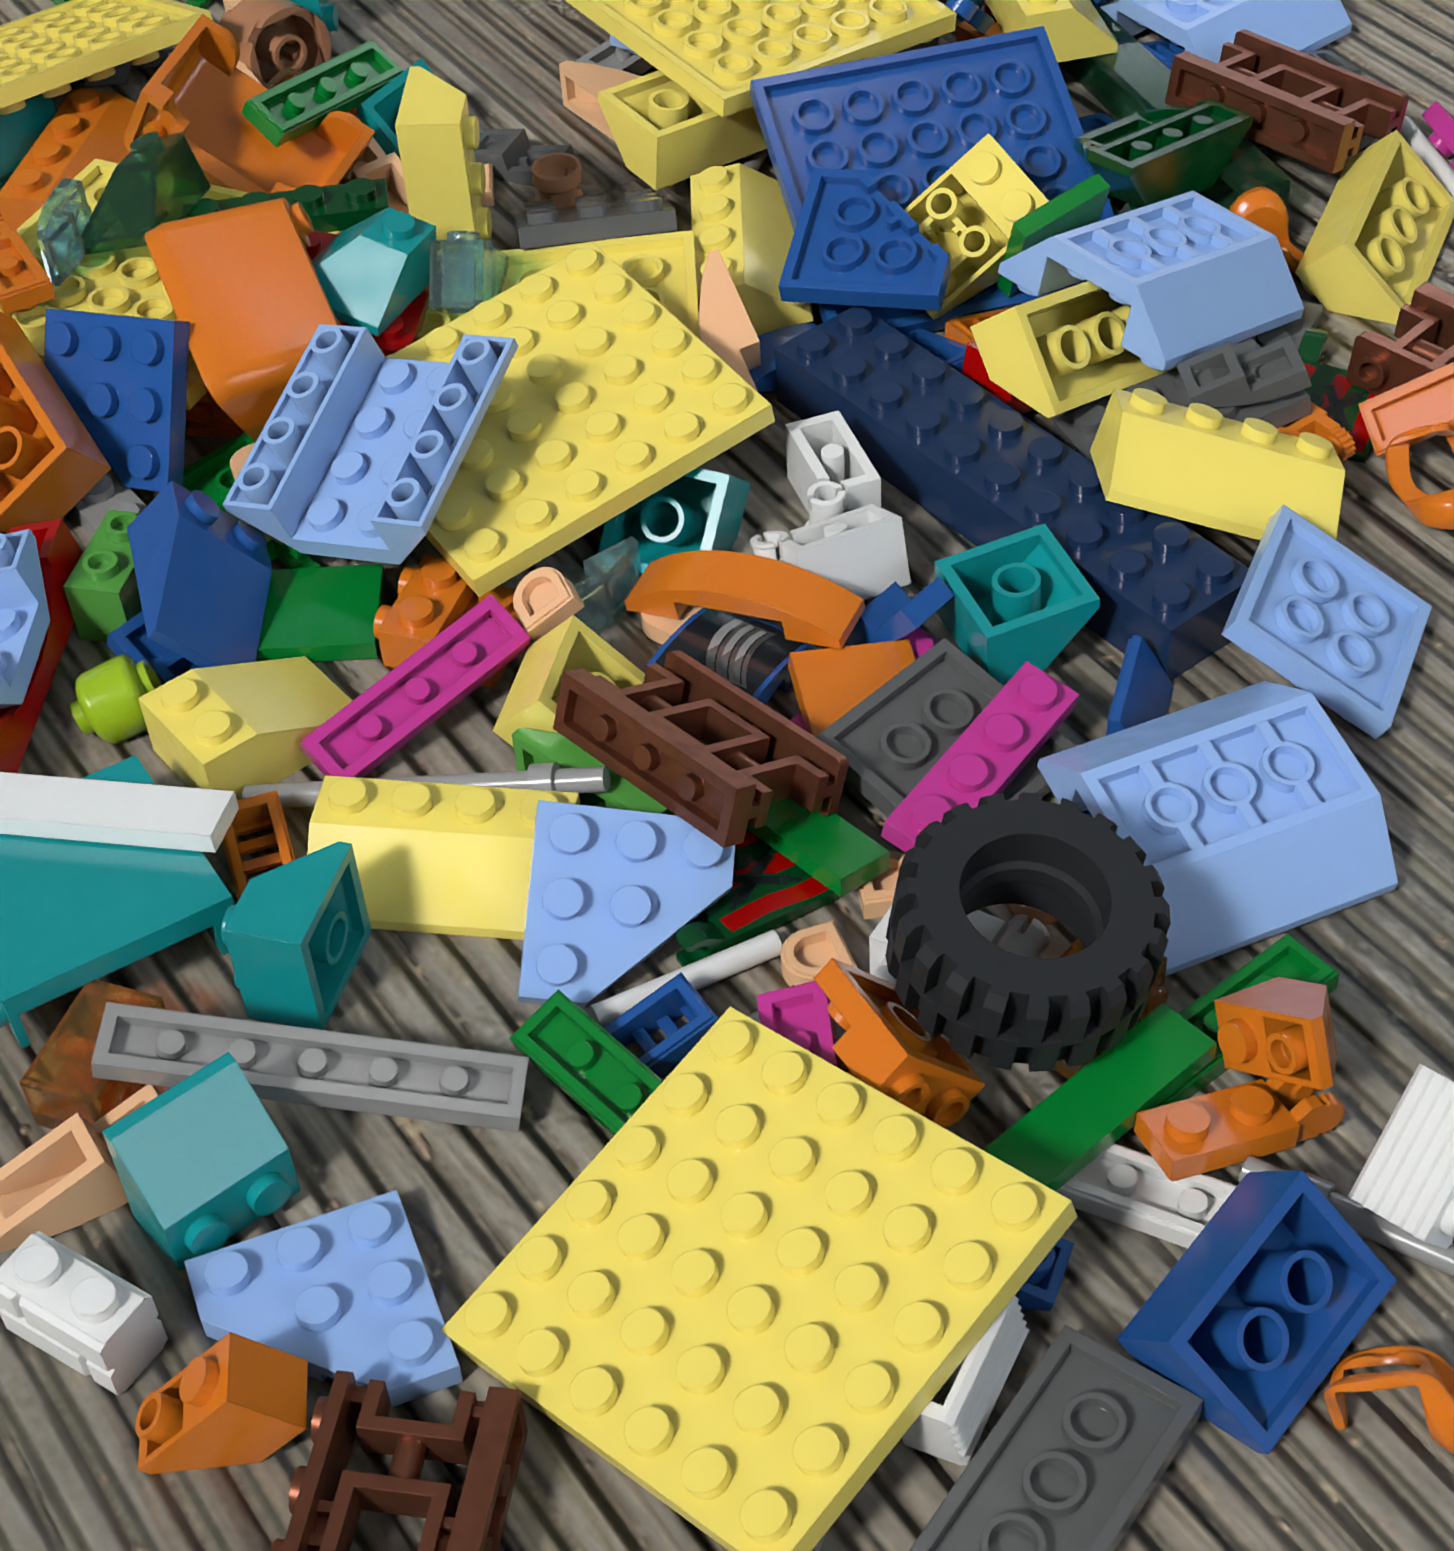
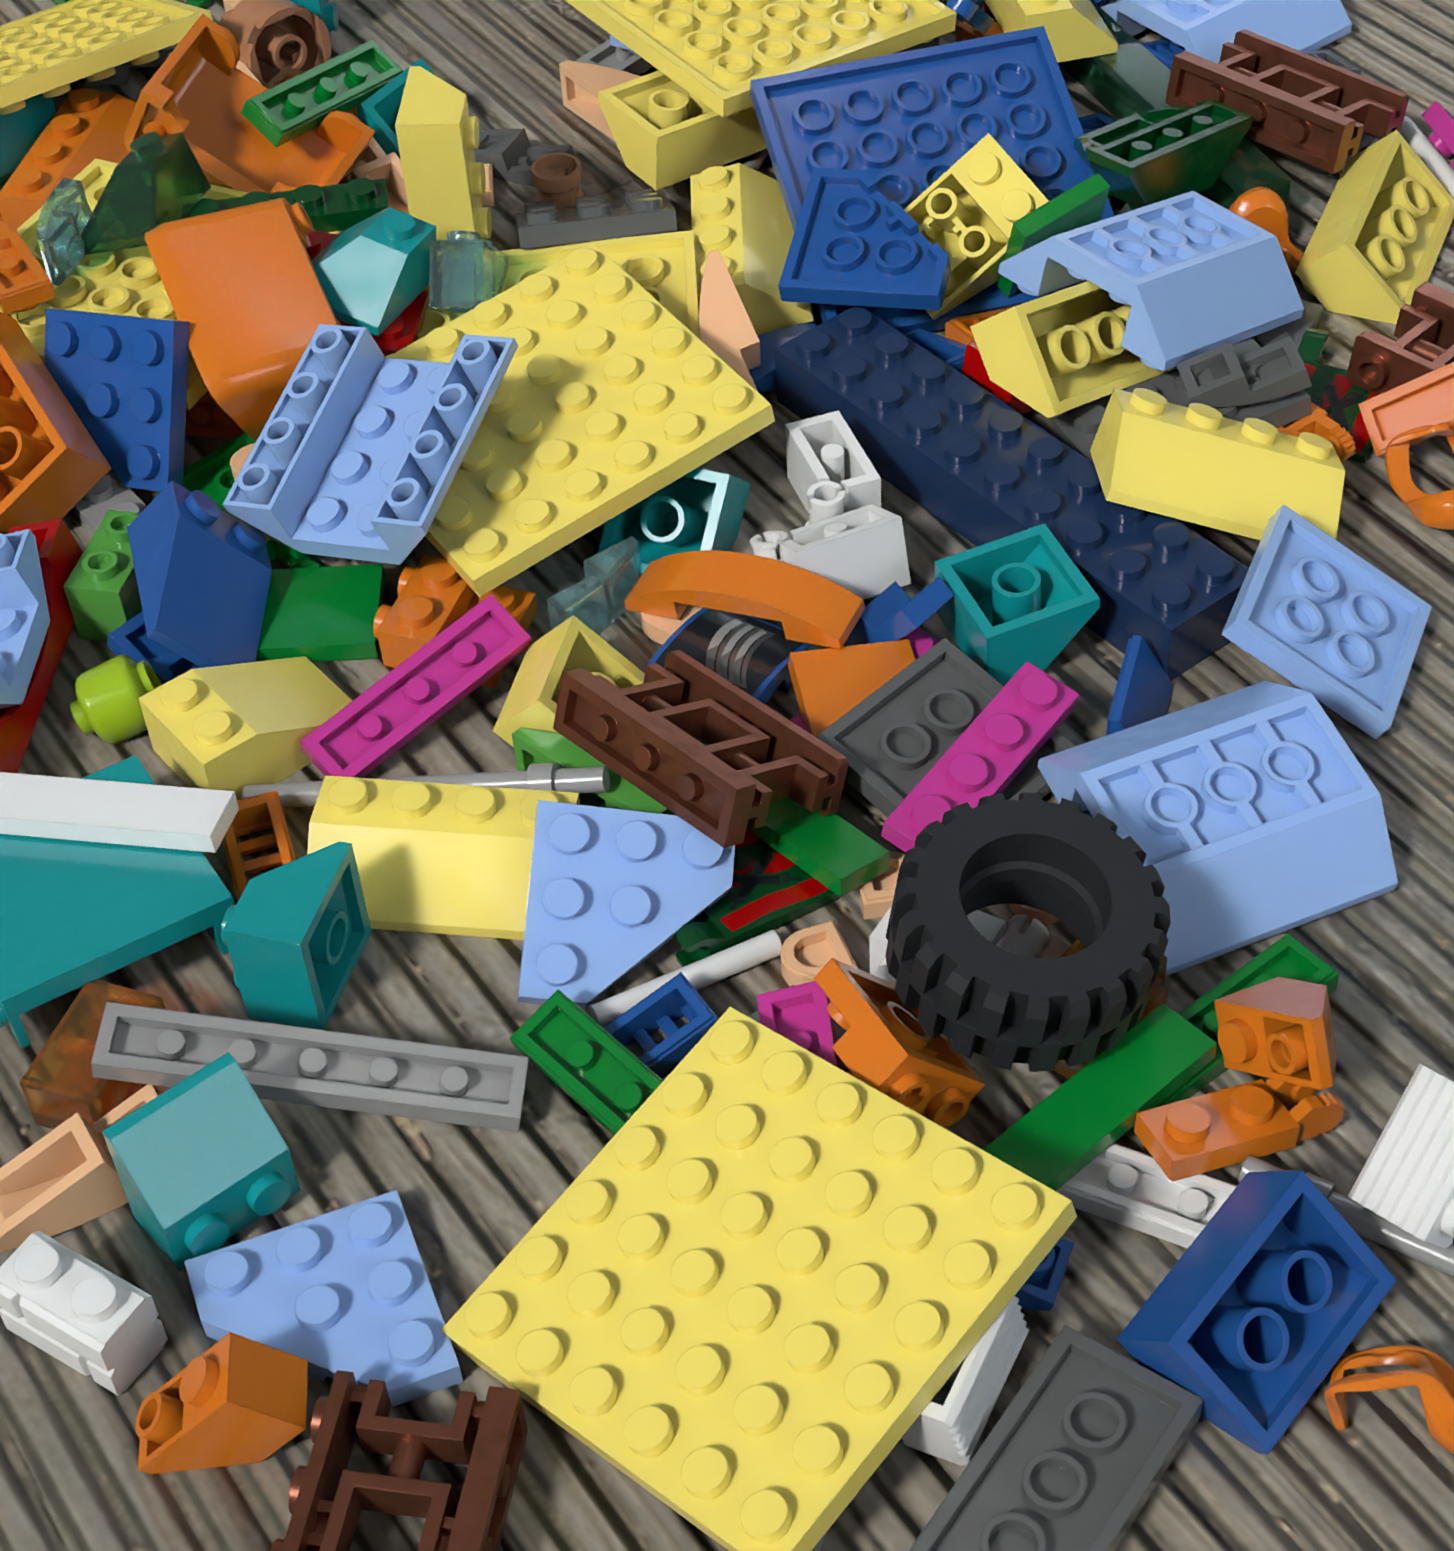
light nougat tile [513,567,585,641] -> none

